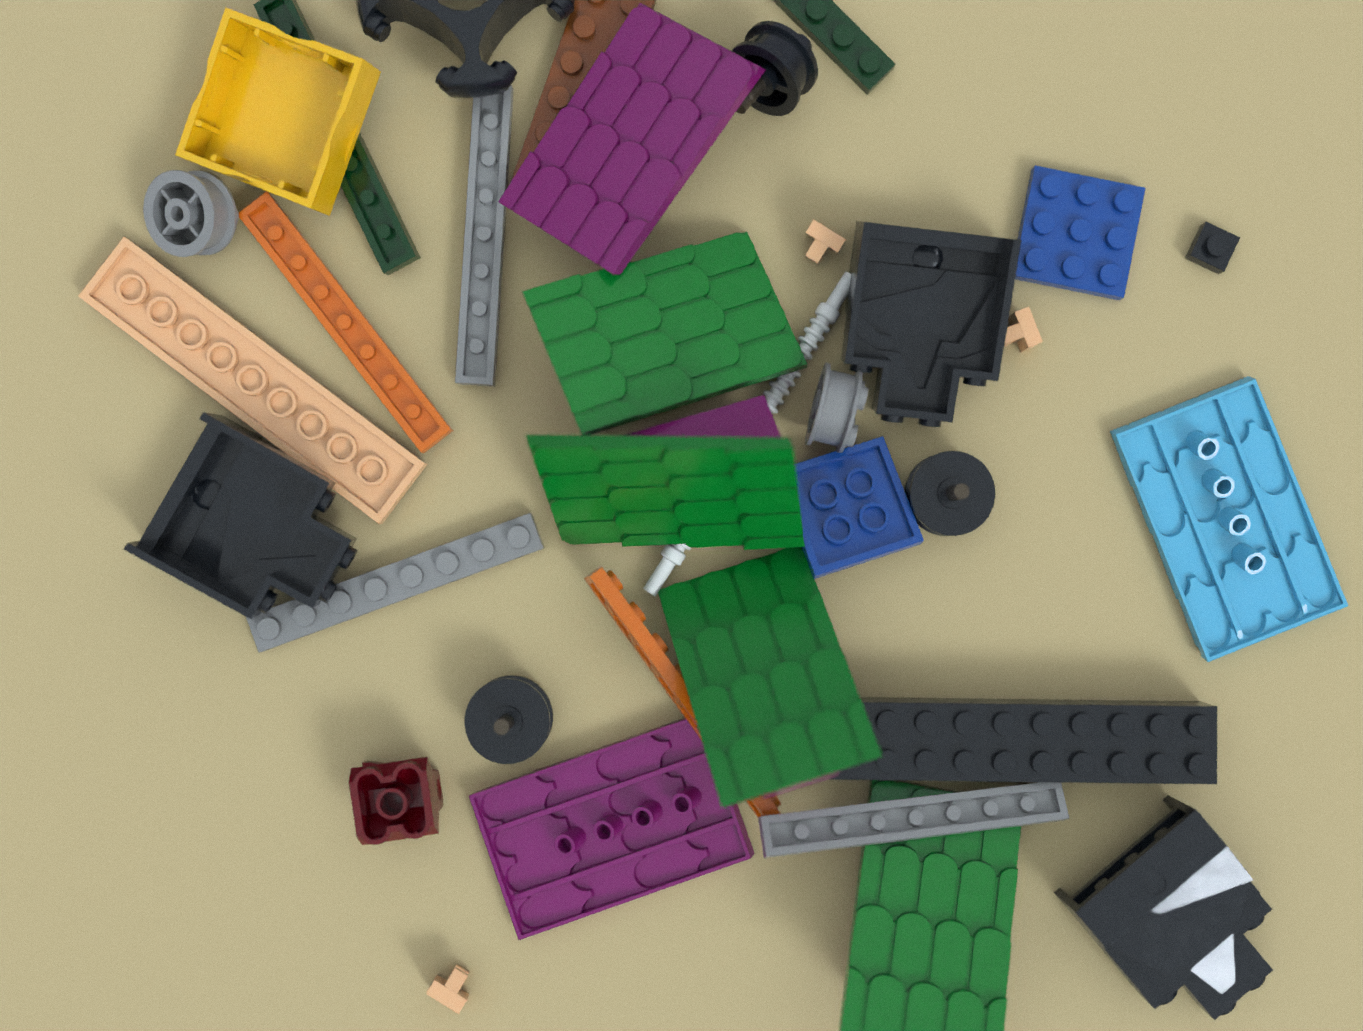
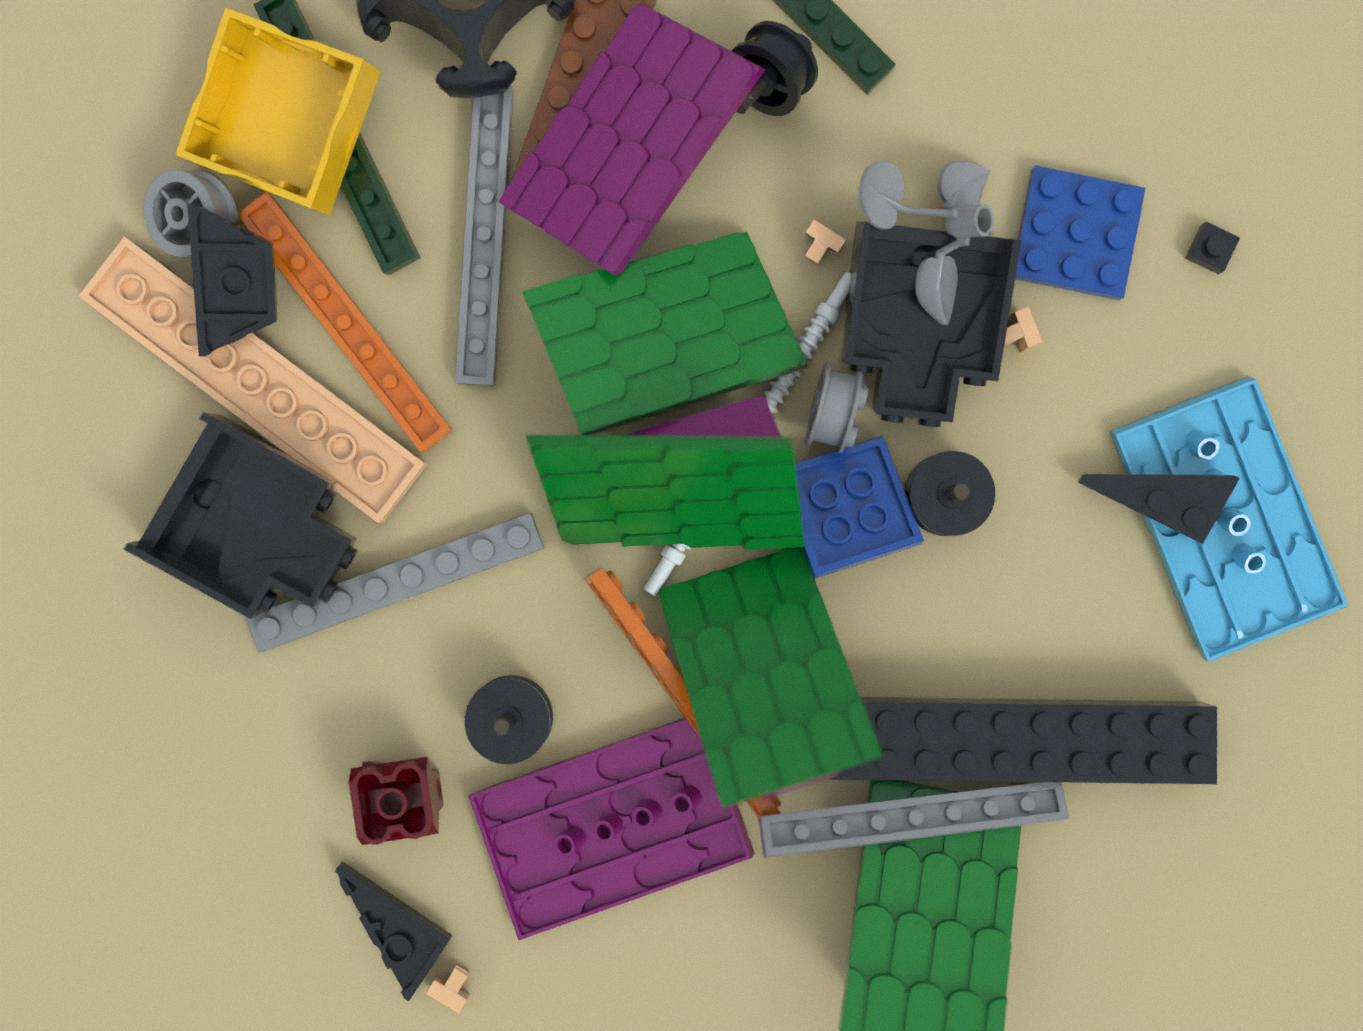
black panel [1054,795,1273,1020] -> none
none -> black wing [188,204,278,356]
none -> black wing [335,862,452,1001]
none -> light grey plant [859,161,994,325]
none -> black wing [1078,474,1240,544]

